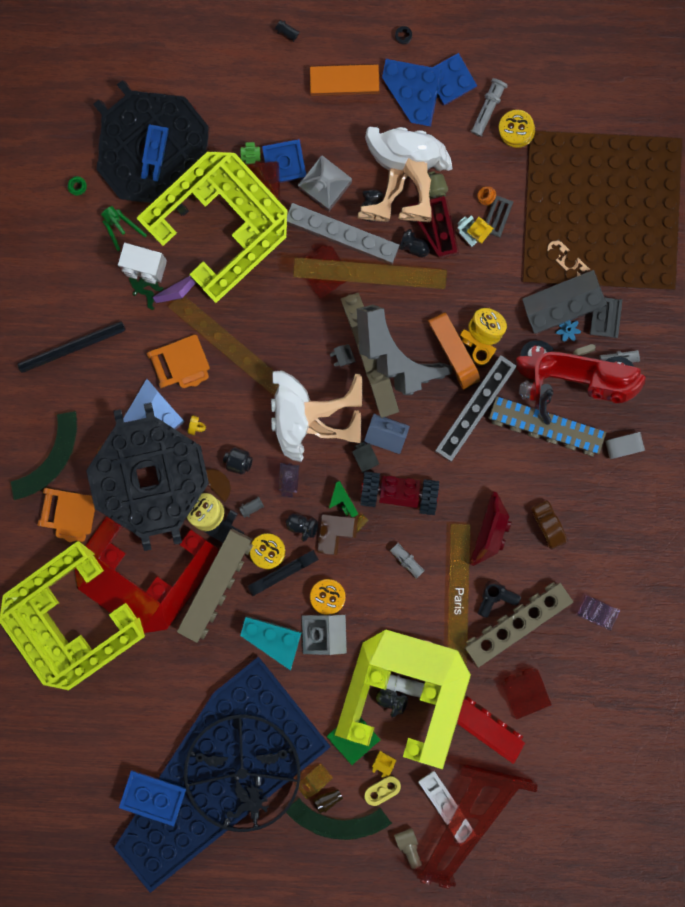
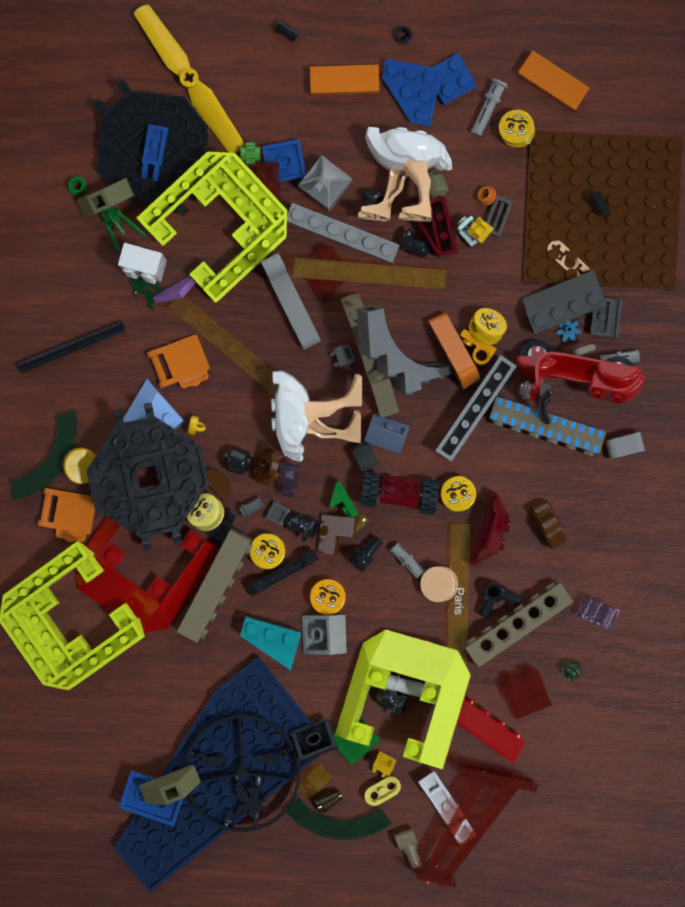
none -> yellow head [63,447,96,484]
none -> olive slope [76,178,134,217]
none -> yellow piece [134,5,245,154]
none -> olive slope [139,764,201,805]
none -> reddish brown plate [253,446,282,485]
none -> light grey beam [261,253,321,350]
none -> dark grey tile [265,501,291,526]
none -> black slope [291,718,338,762]
none -> black axle [348,536,383,572]
none -> light nougat head [420,566,458,602]
none -> yellow head [440,476,476,512]
none -> orange piece [517,50,590,112]
none -> clear green plate [562,661,581,681]
none -> black pin [589,191,611,216]

